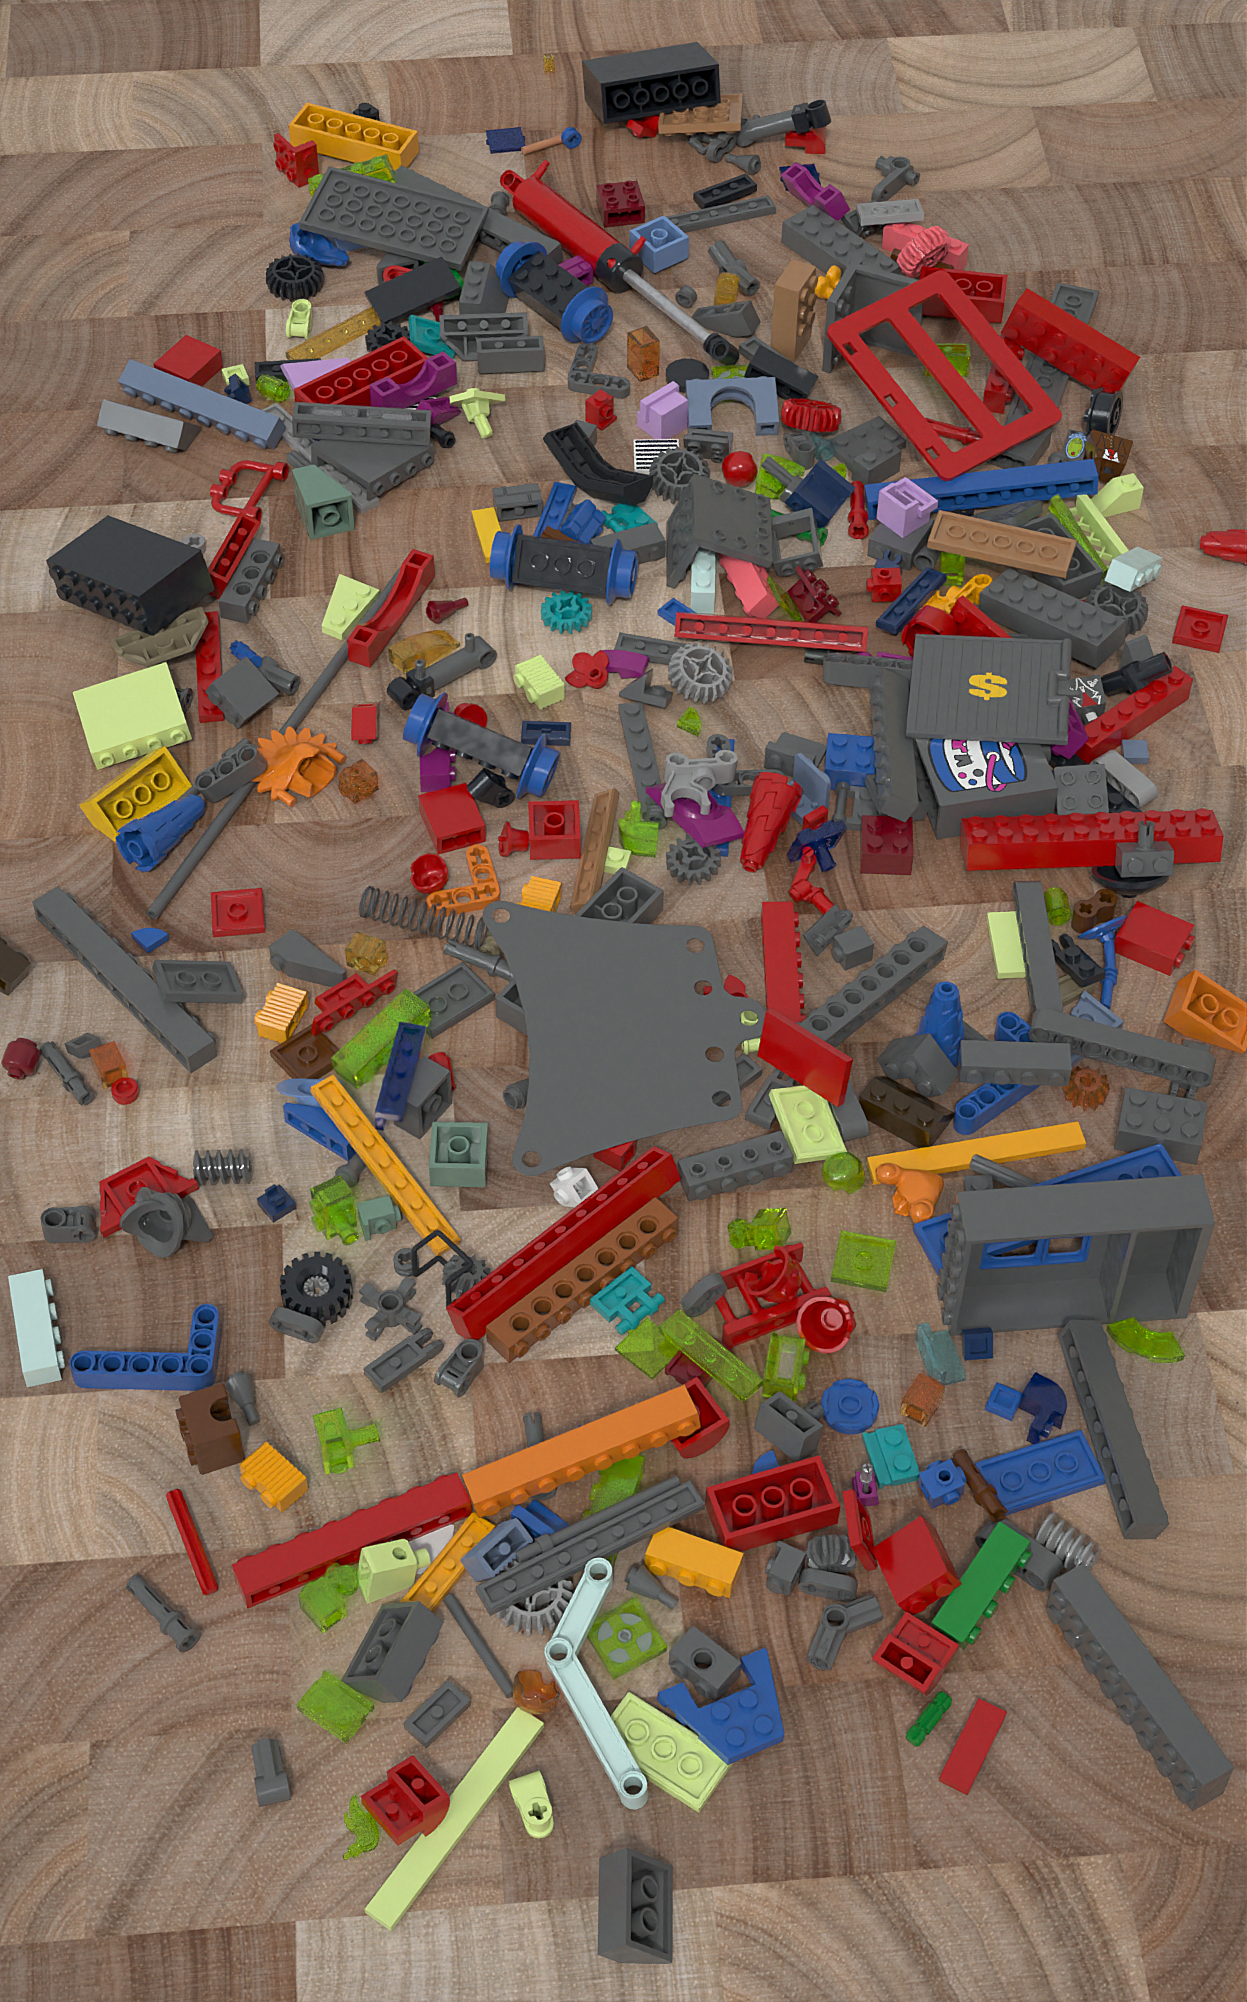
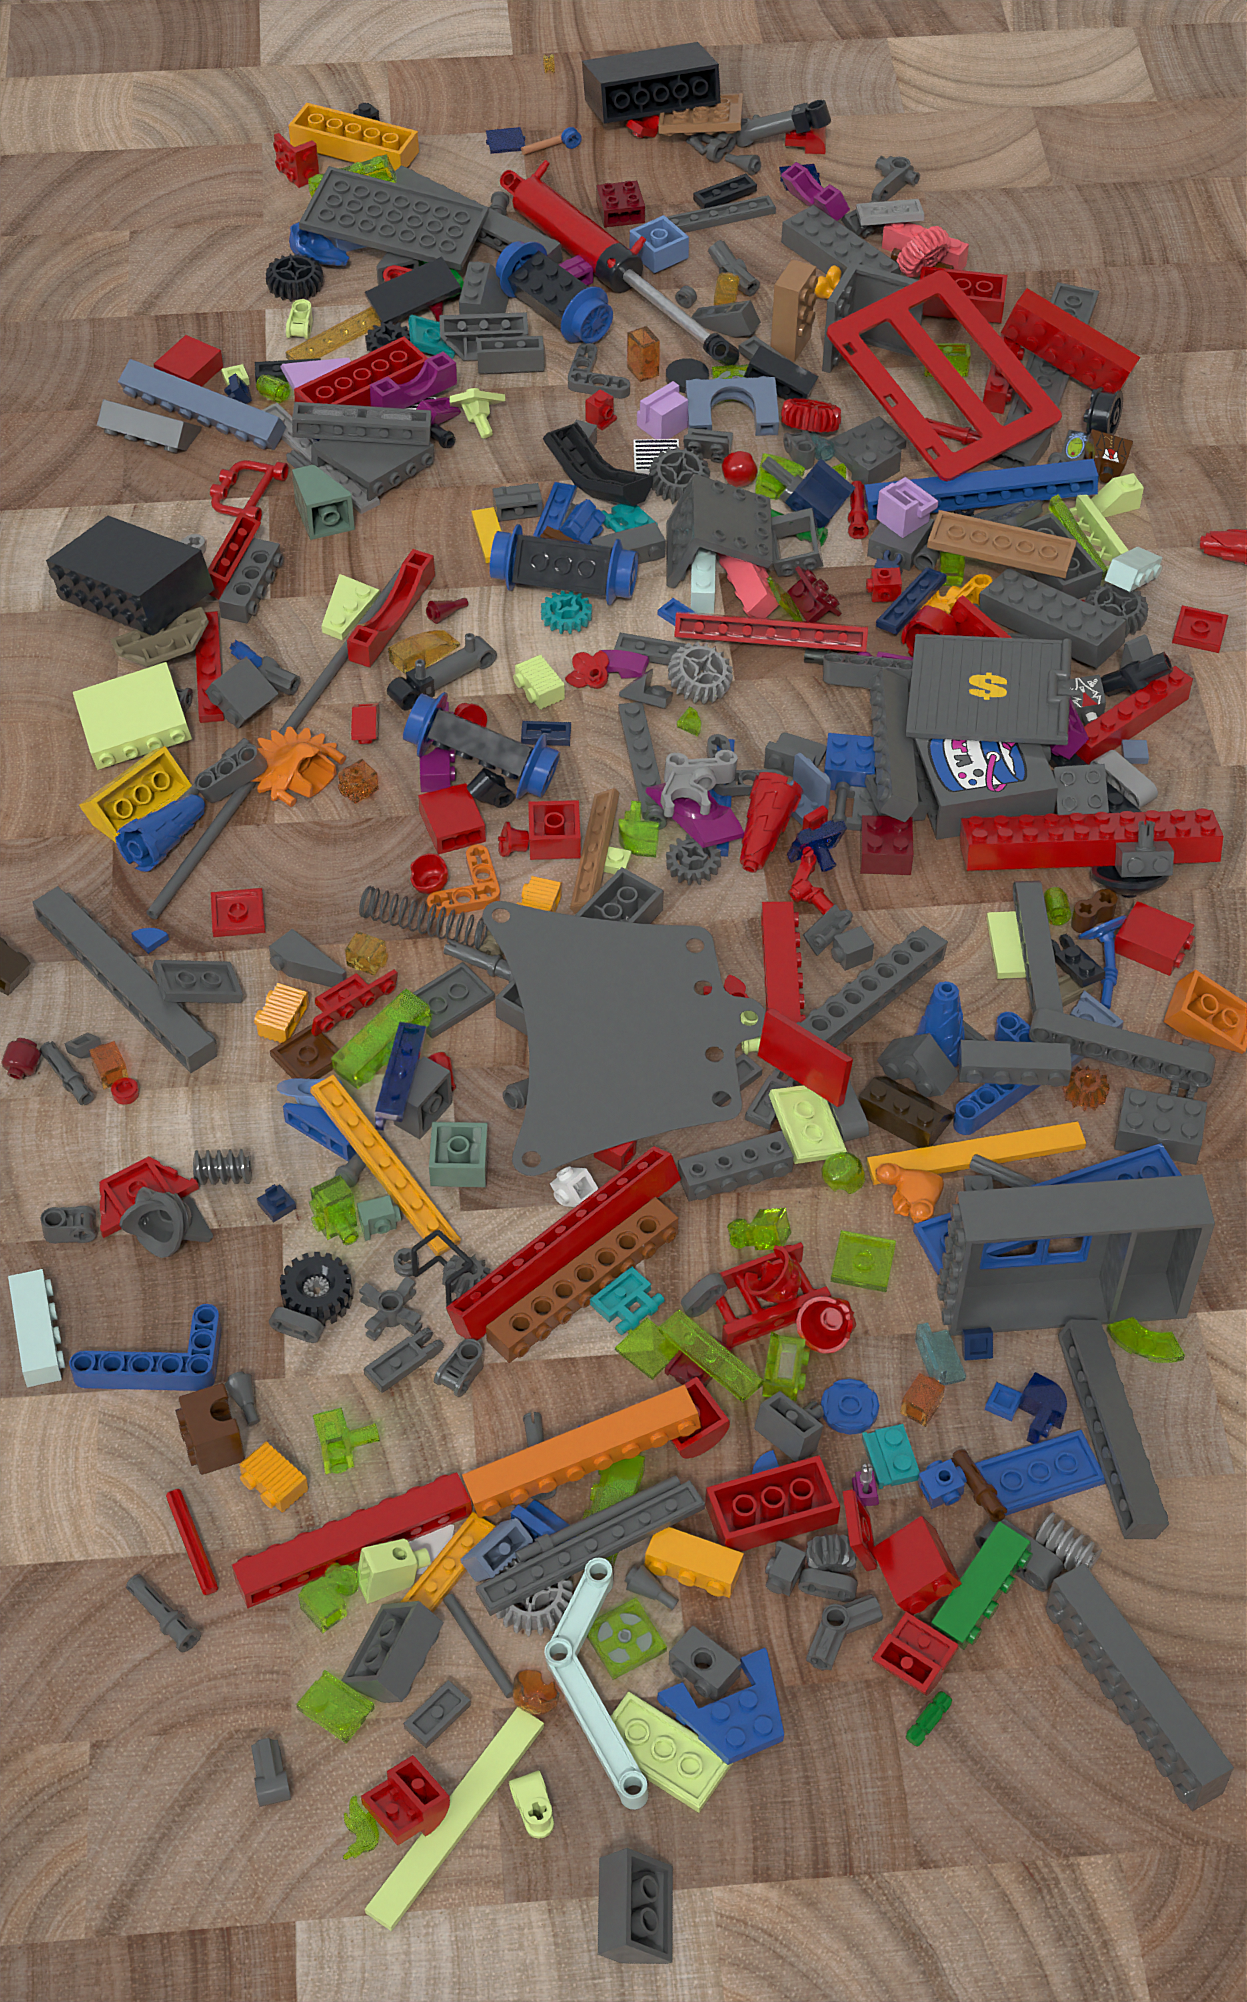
red tile [939,1698,1007,1795] -> none

